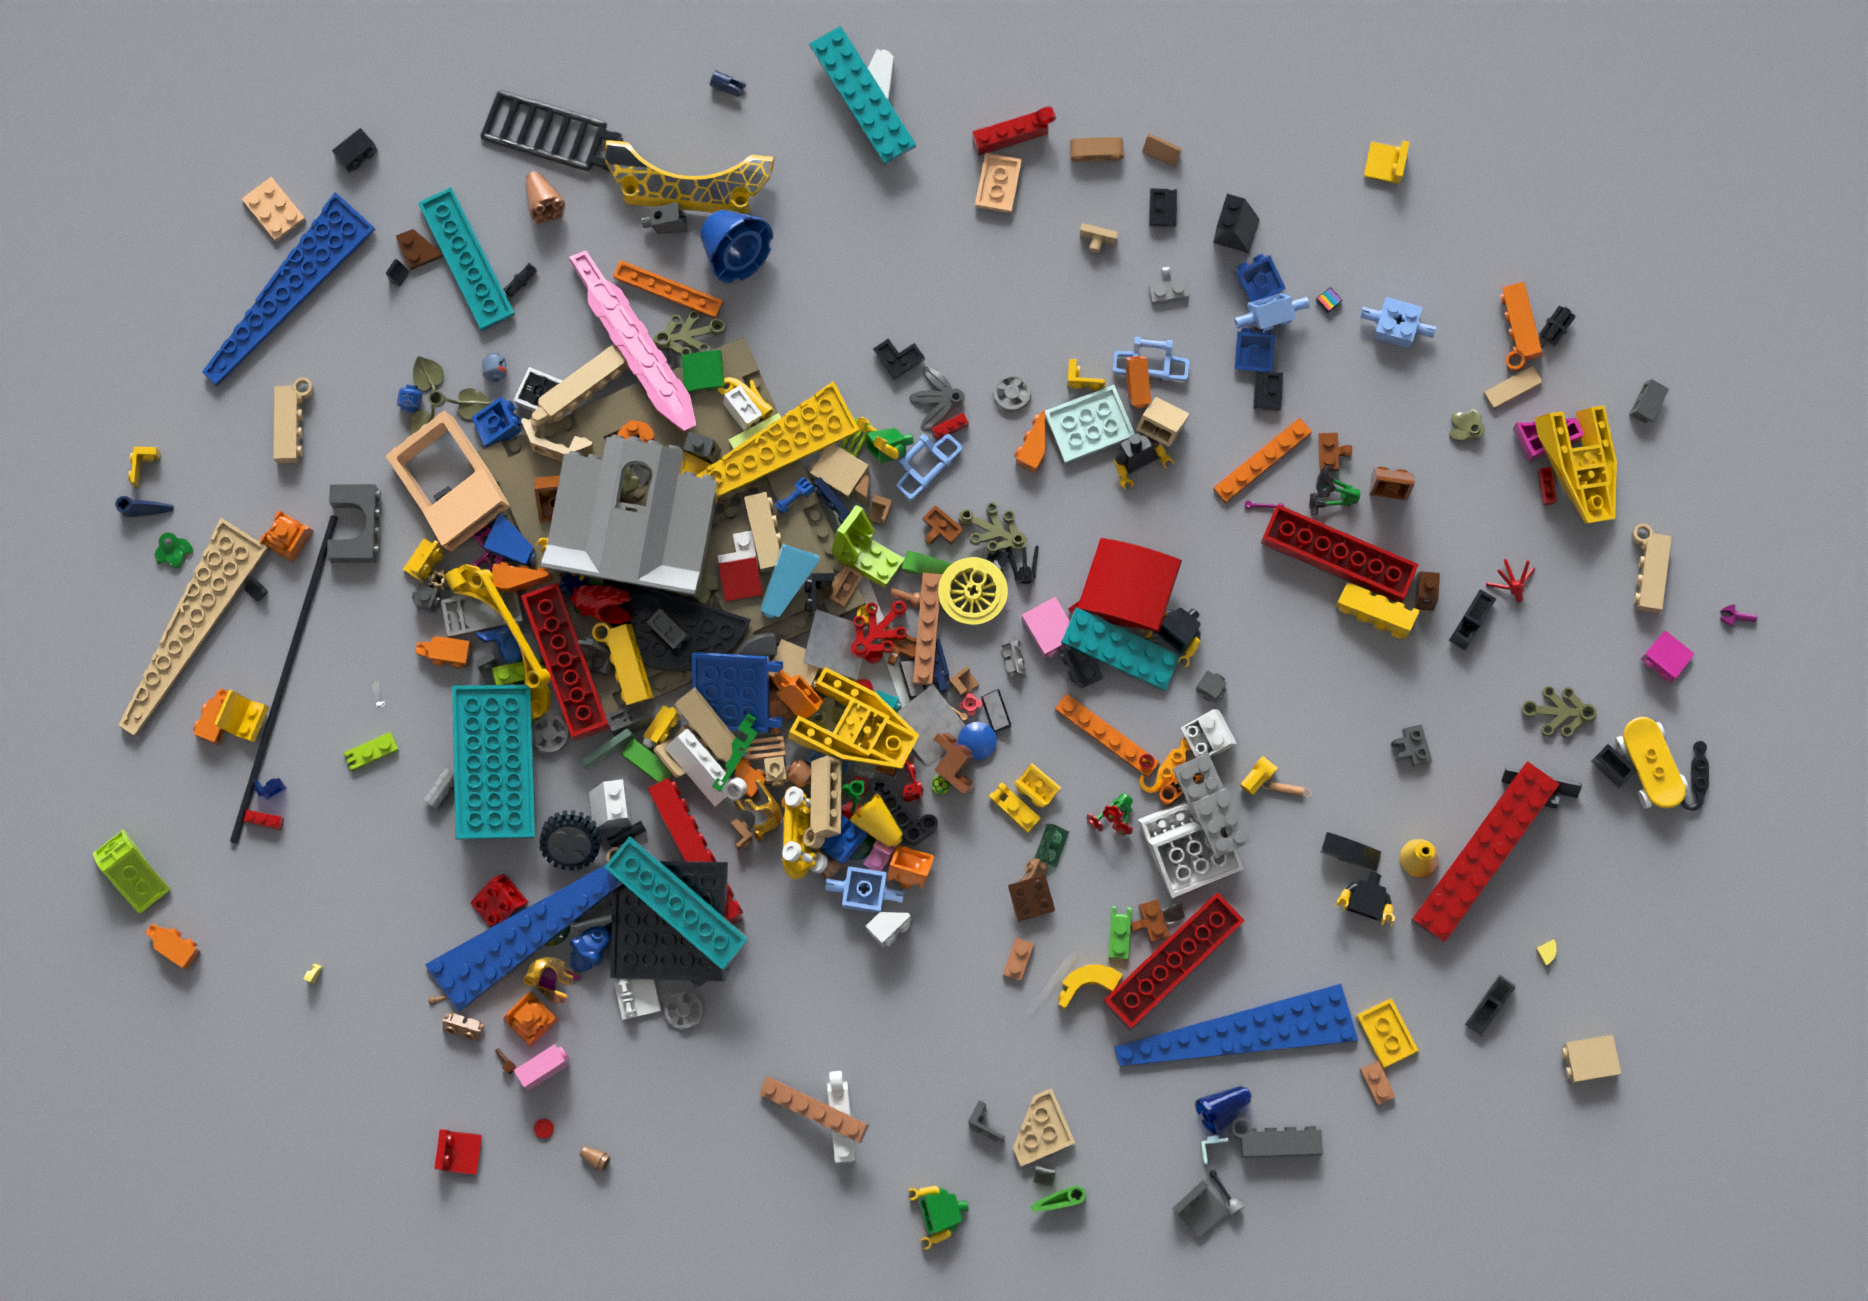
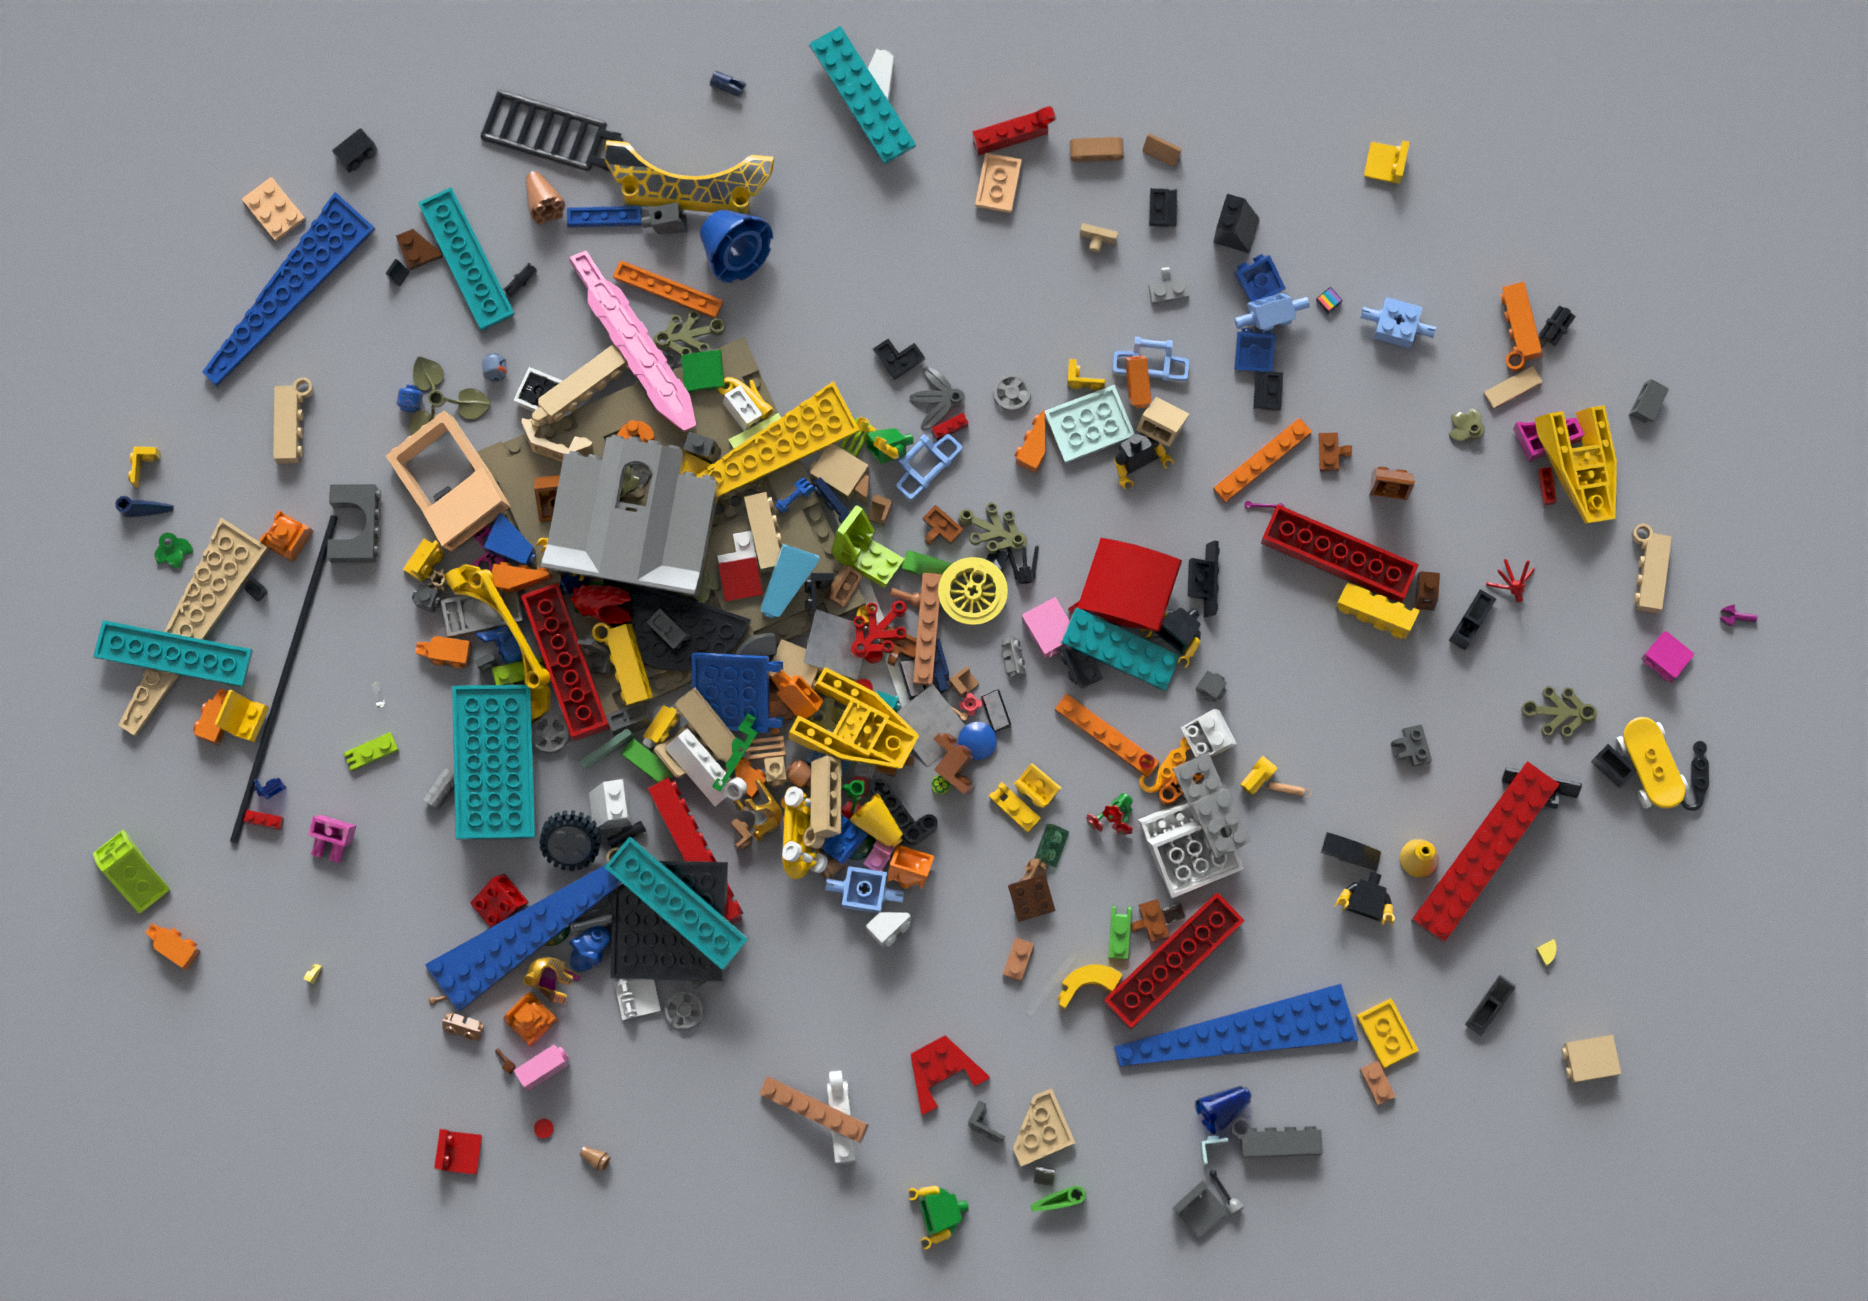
blue plate [472,396,522,447] -> none
red hinge [903,760,924,803] -> none
plant [1309,465,1360,516] -> none
none -> teal plate [93,620,253,687]
none -> dark pink brick [308,815,356,863]
none -> blue tile [567,206,642,227]
none -> red wing [911,1035,990,1116]
none -> black bracket [1187,540,1220,618]

